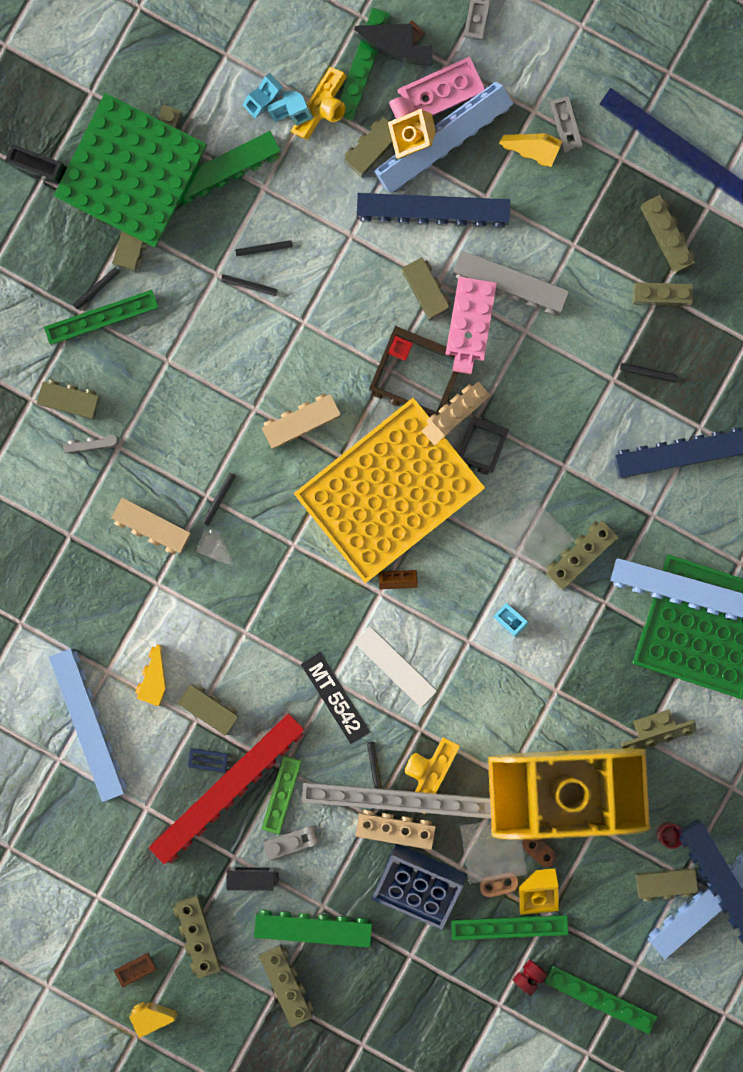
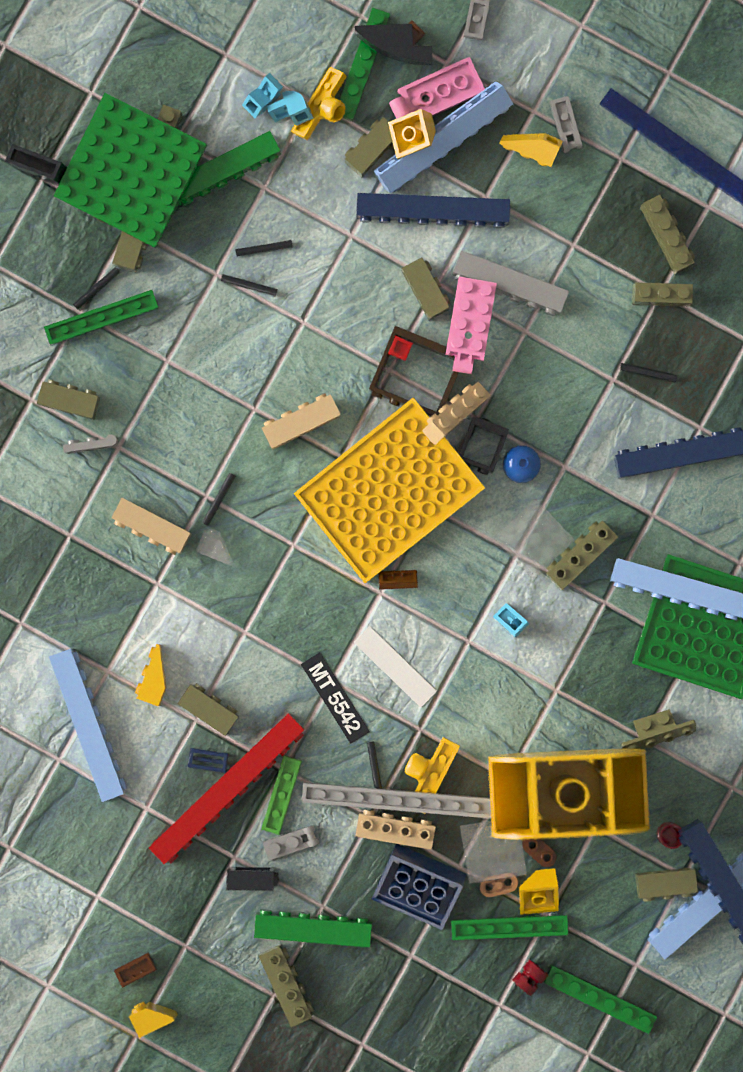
olive brick [173,895,221,978] -> none
none -> blue cylinder [503,445,541,483]

